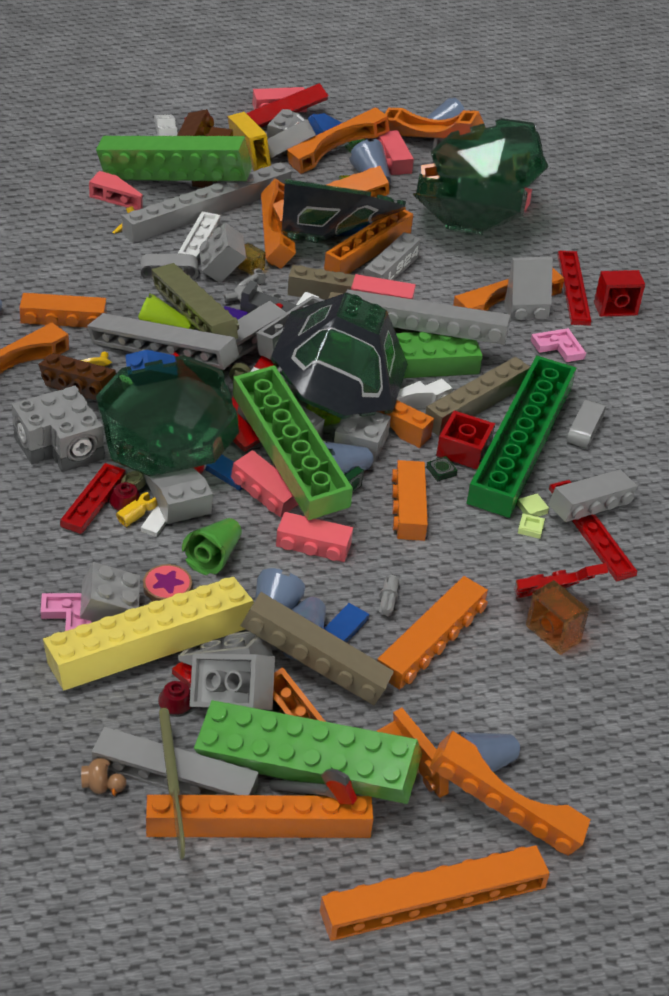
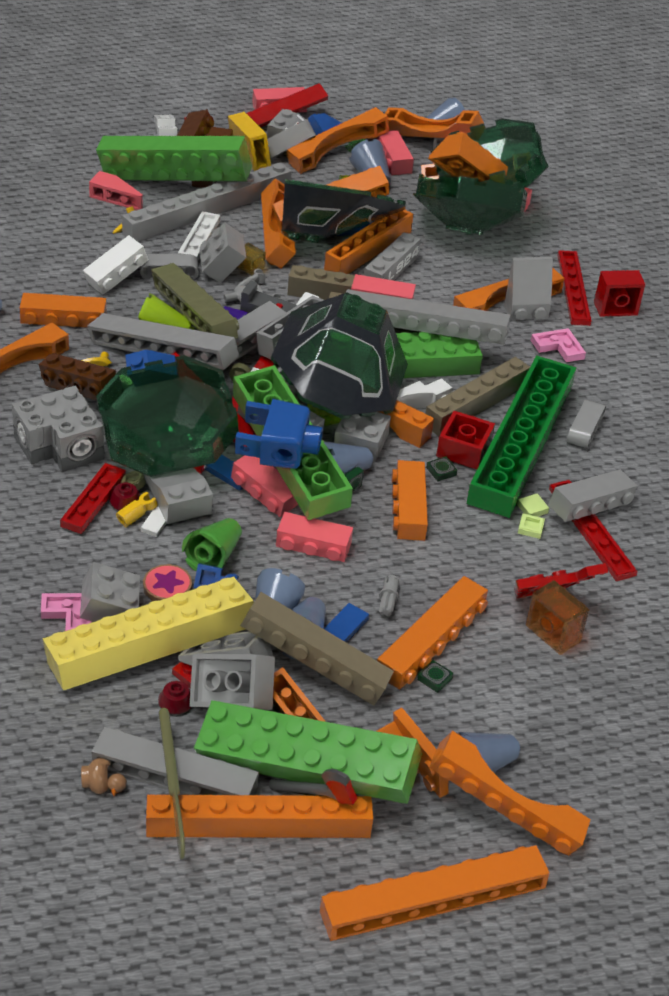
none -> white brick [83,235,148,295]
none -> blue plate [193,563,239,588]
none -> blue piece [235,399,323,469]
none -> dark green tile [417,660,453,693]
none -> orange slope [428,132,508,192]

